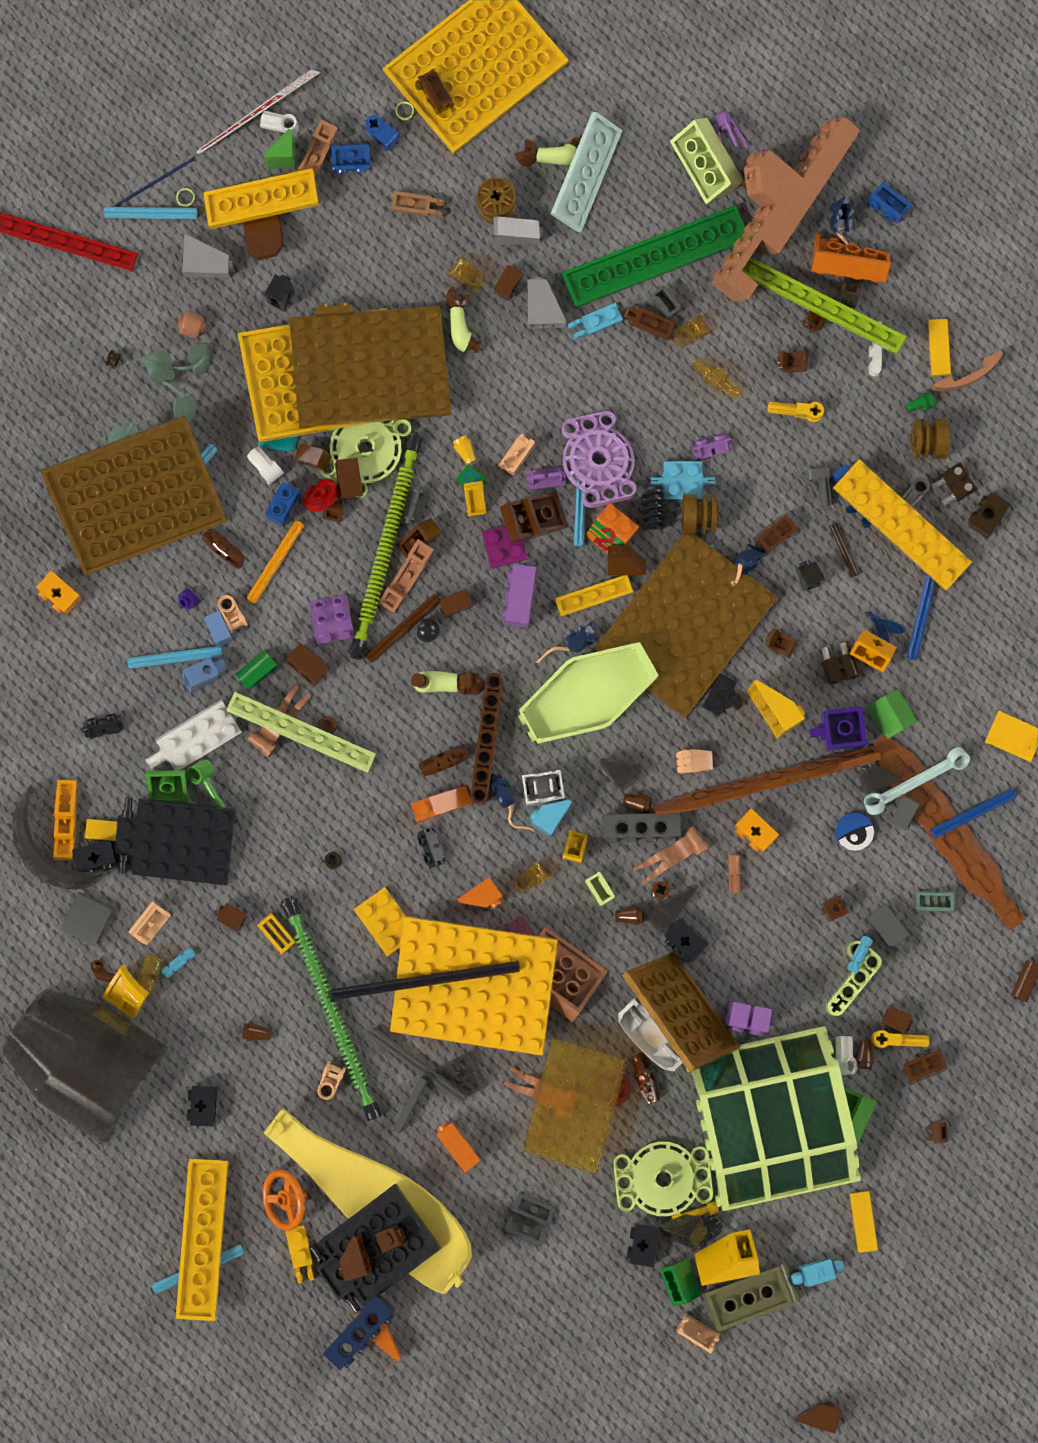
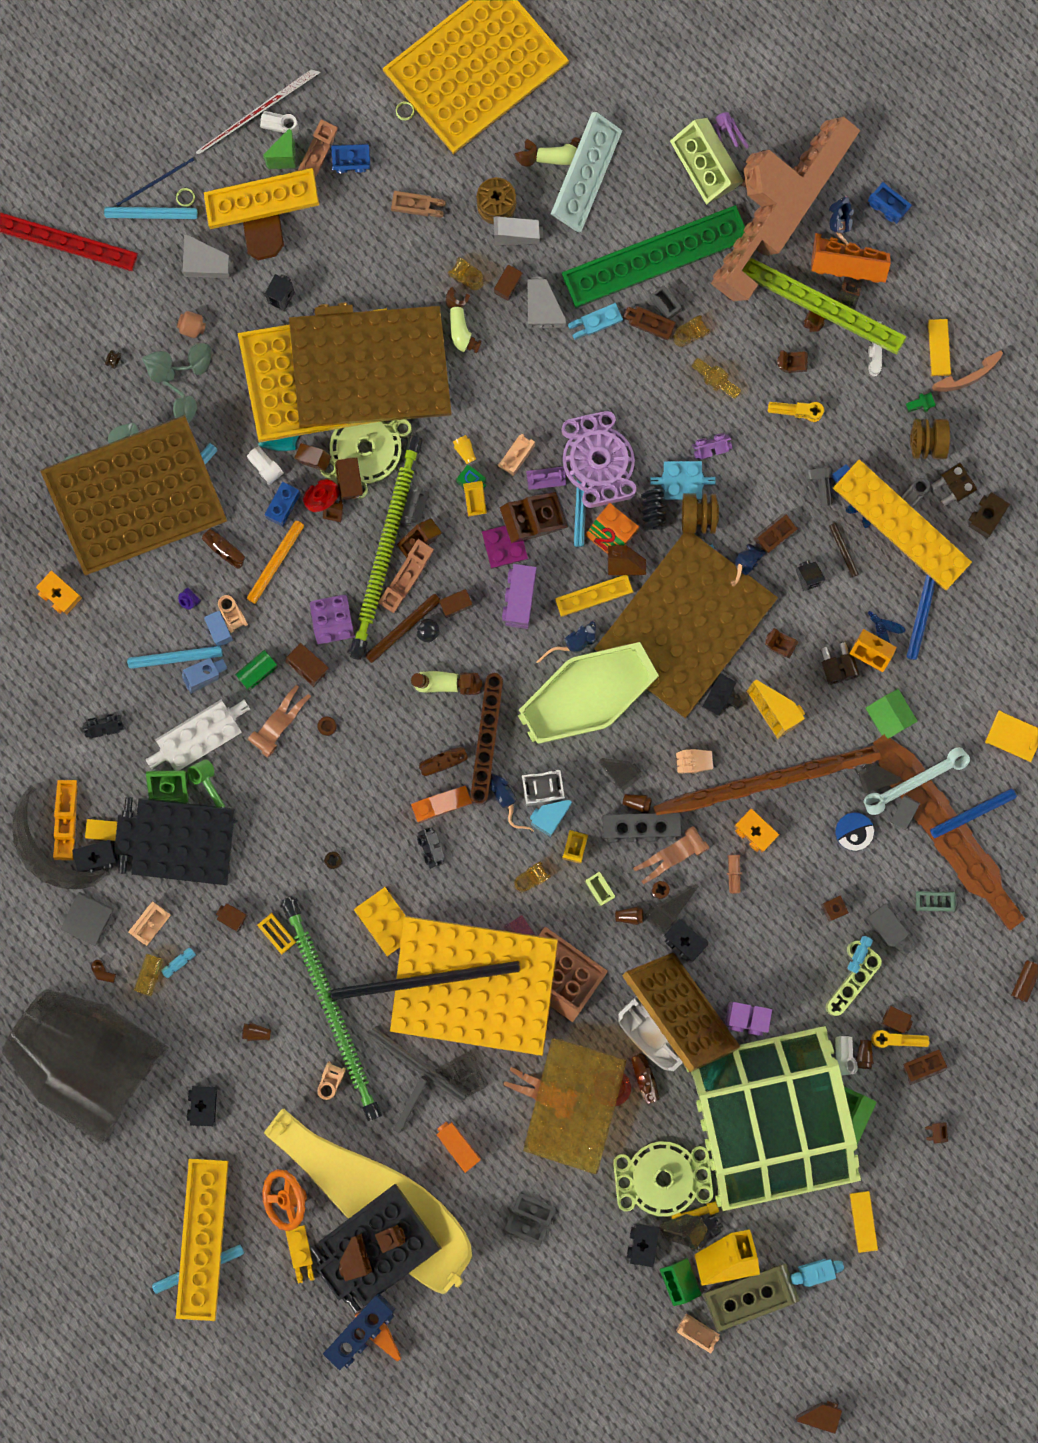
yellow plate [102,964,149,1019] -> none
yellowish green plate [226,692,376,773] -> none
blue piece [365,115,401,151] -> none
reddish brown hinge [418,70,455,115] -> none
orange slope [457,877,503,910] -> none
dark purple hinge [809,706,867,751] -> none

